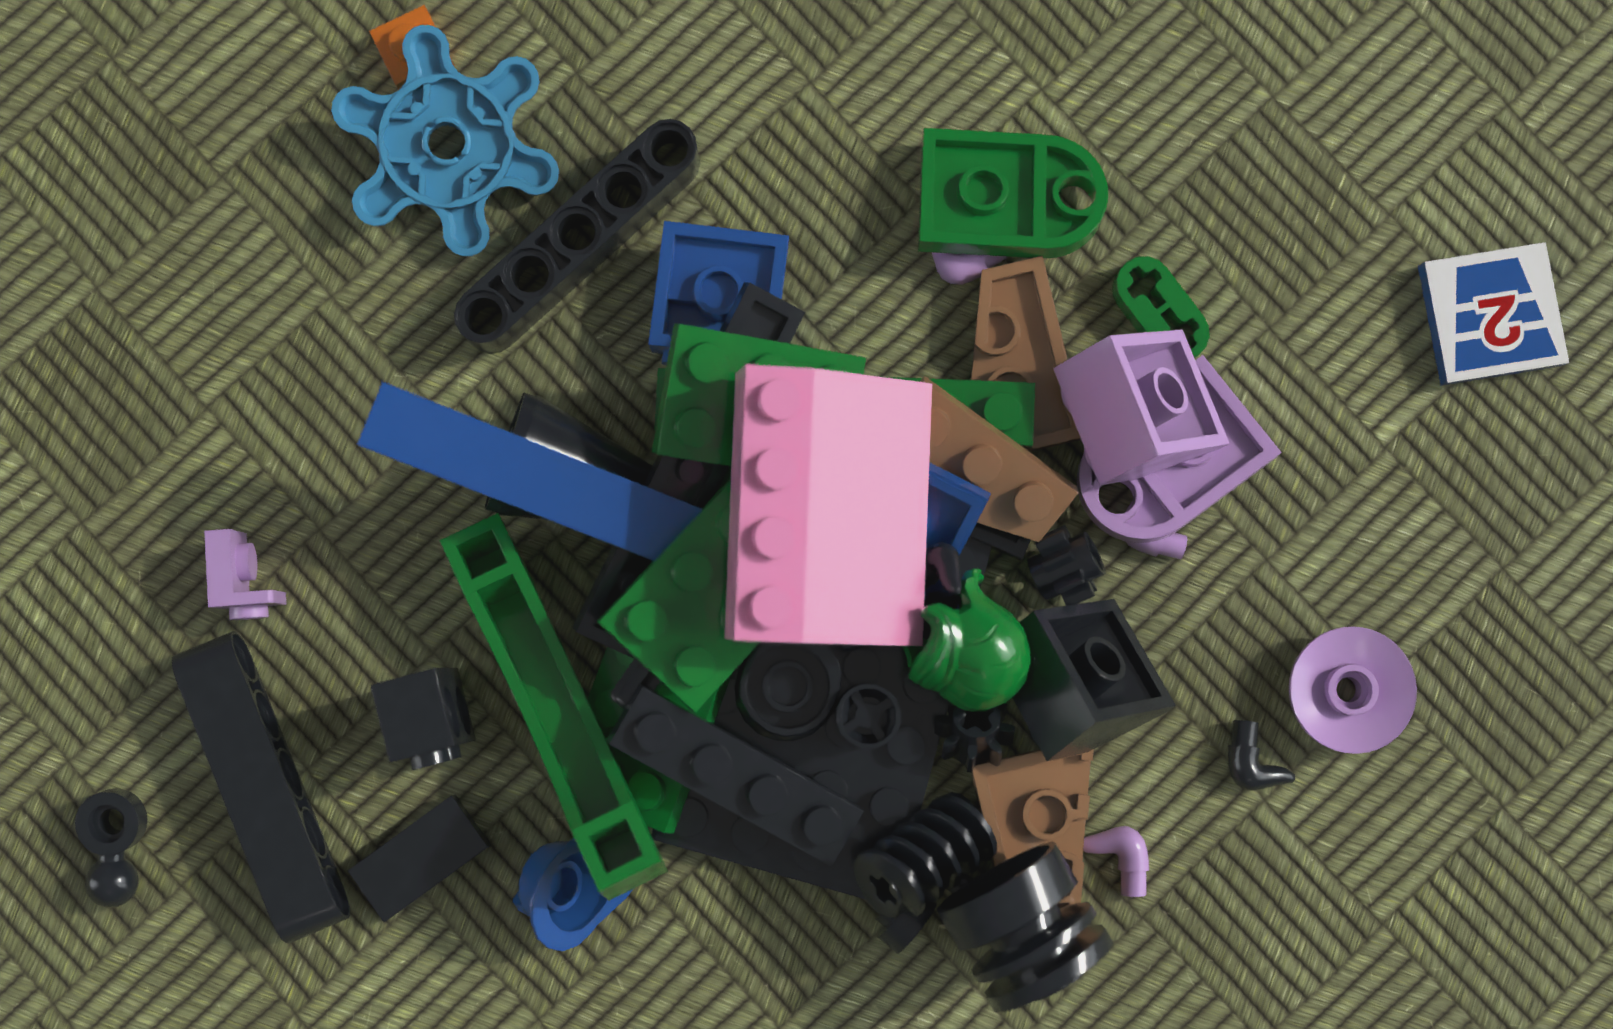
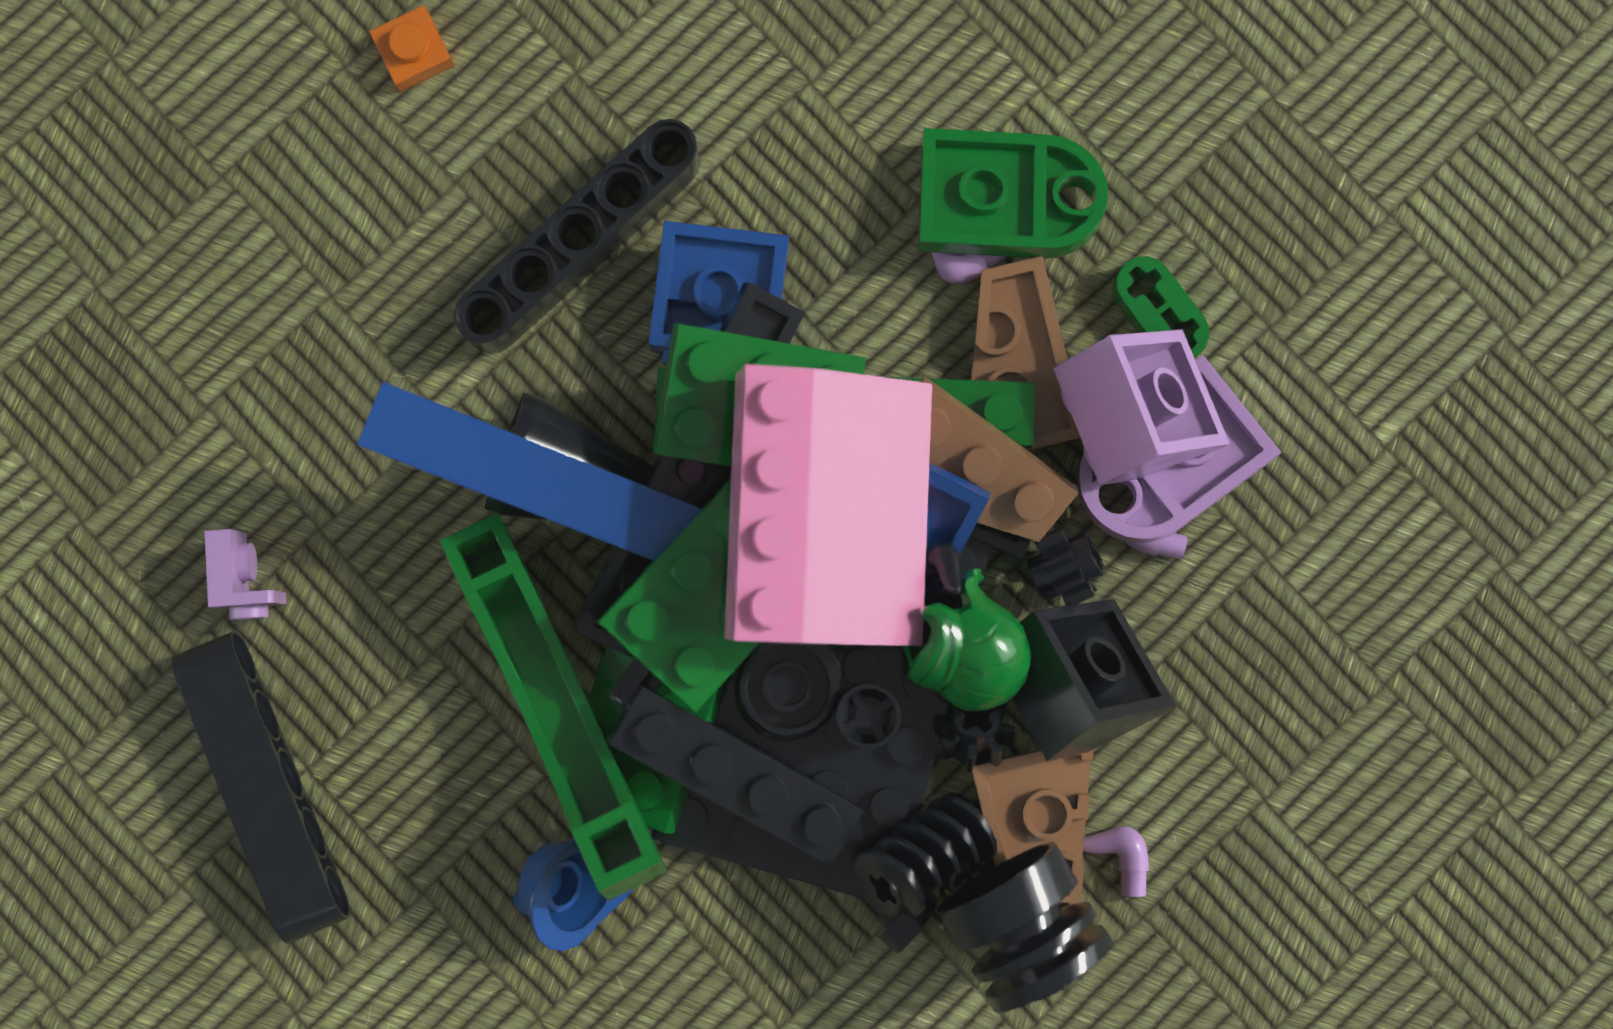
black plate [75,788,148,908] -> none
dark azure plate [331,25,559,257] -> none
black tile [348,794,491,922] -> none
black brick [370,668,476,770] -> none
black animal [1228,720,1296,791] -> none
lavender dish [1289,627,1417,754] -> none
tile [1418,242,1569,386] -> none

